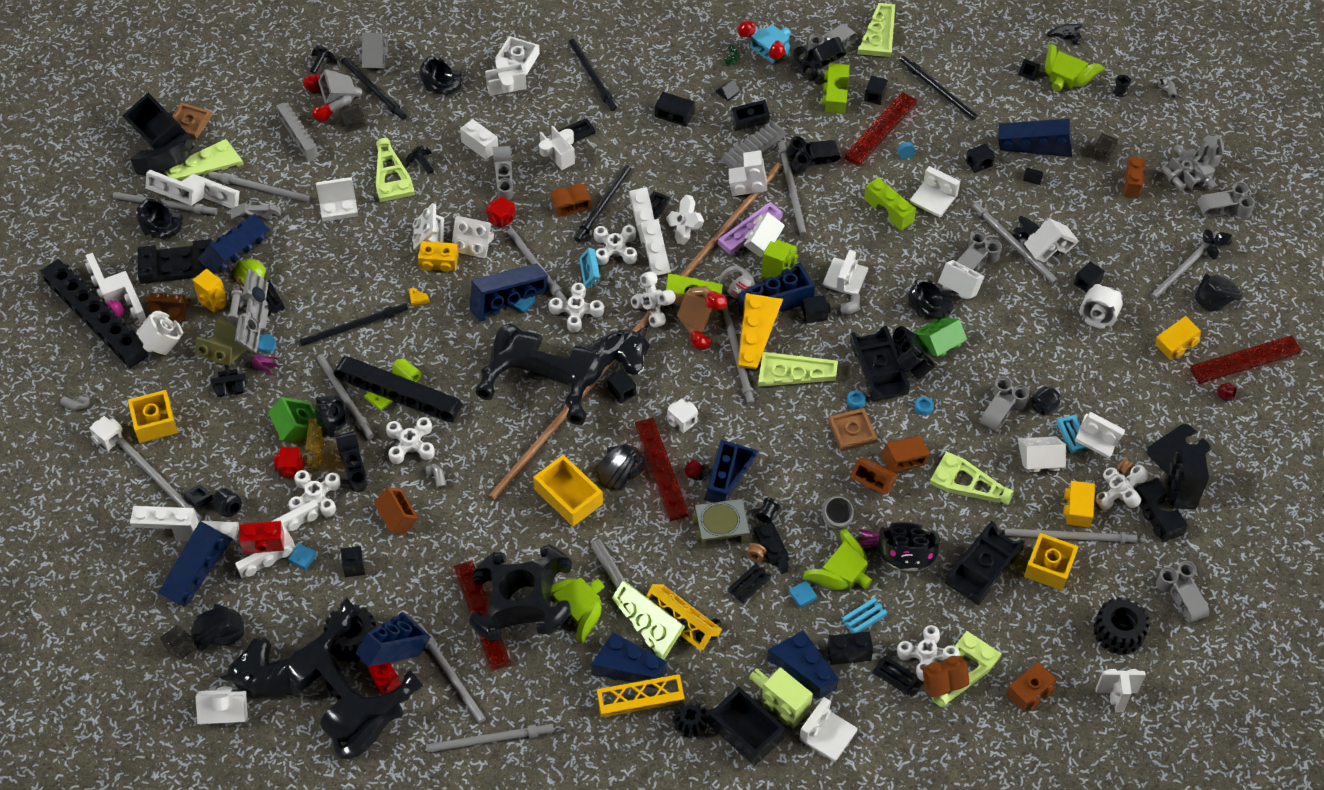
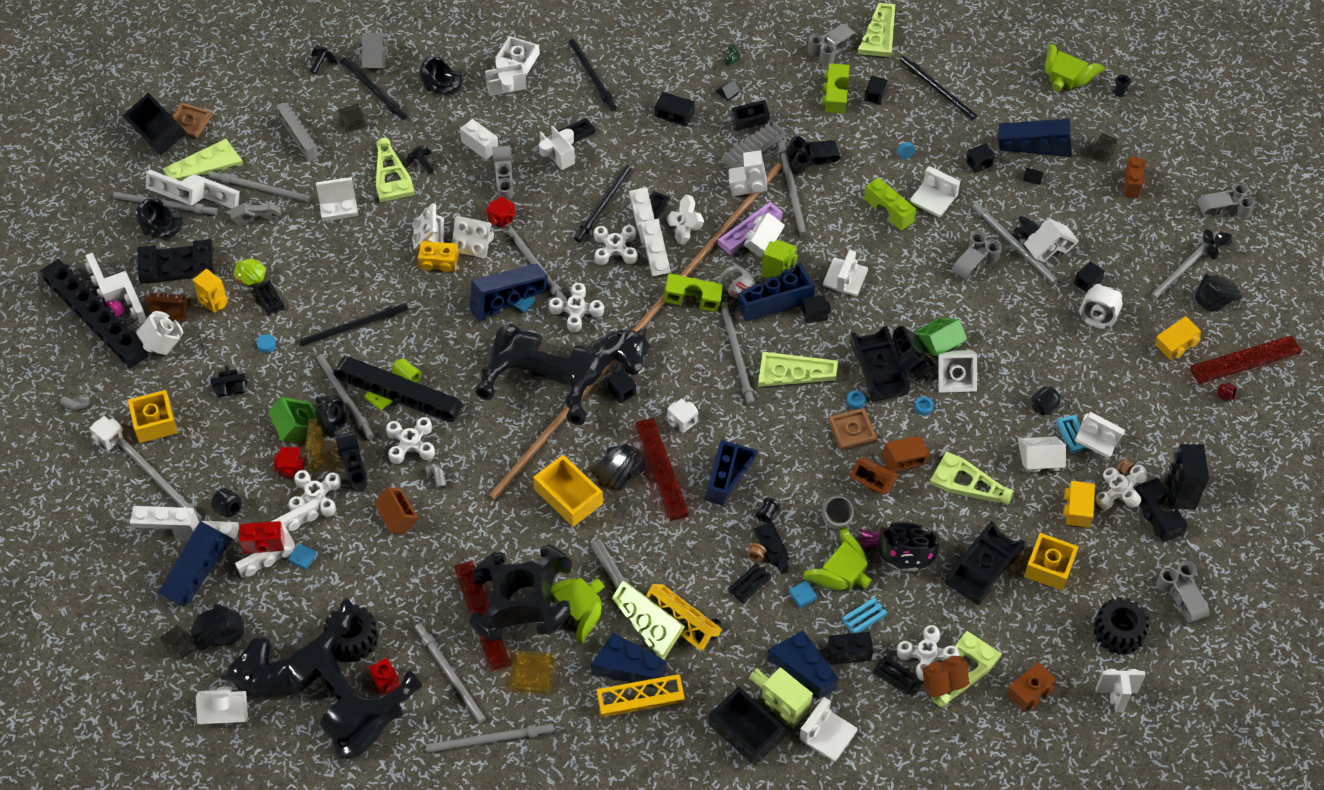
black arch [130,132,194,175] -> none
black plate [184,484,213,509] -> none
olive panel [195,319,247,365] -> none
dark blue wedge [198,213,270,275] -> none
light grey piece [227,269,269,354] -> none
flat silver piece [250,354,279,376] -> none
light grey torso [303,69,362,123] -> none
black brick [341,546,365,578] -> none
dark blue wedge [356,611,431,666] -> none
yellow tile [408,288,430,306] -> none
dark orange brick [550,184,591,217] -> none
medium azure tile [579,247,600,288] -> none
white gear [631,272,676,327] -> none
black gear [672,700,709,738] -> none
medium nougat torso [673,286,727,350] -> none
dark red plate [685,458,705,479] -> none
panel [692,499,750,549] -> none
medium azure torso [737,21,791,64] -> none
yellow wing [737,293,783,370] -> none
black piece [793,37,847,81] -> none
light grey arm [840,293,860,315] -> none
clear red plate [844,92,917,167] -> none
black hair [908,278,953,320] -> none
white brick [938,260,985,299] -> none
light grey piece [980,376,1029,432] -> none
light grey bar [1004,528,1137,544] -> none
black slope [1018,59,1041,81] -> none
black piece [1047,24,1082,45] -> none
black piece [1147,424,1210,473] -> none
light grey arm [1158,77,1177,99] -> none
light grey piece [1160,134,1224,191] -> none
none -> clear yellow plate [509,651,556,695]
none -> white slope [938,350,977,393]

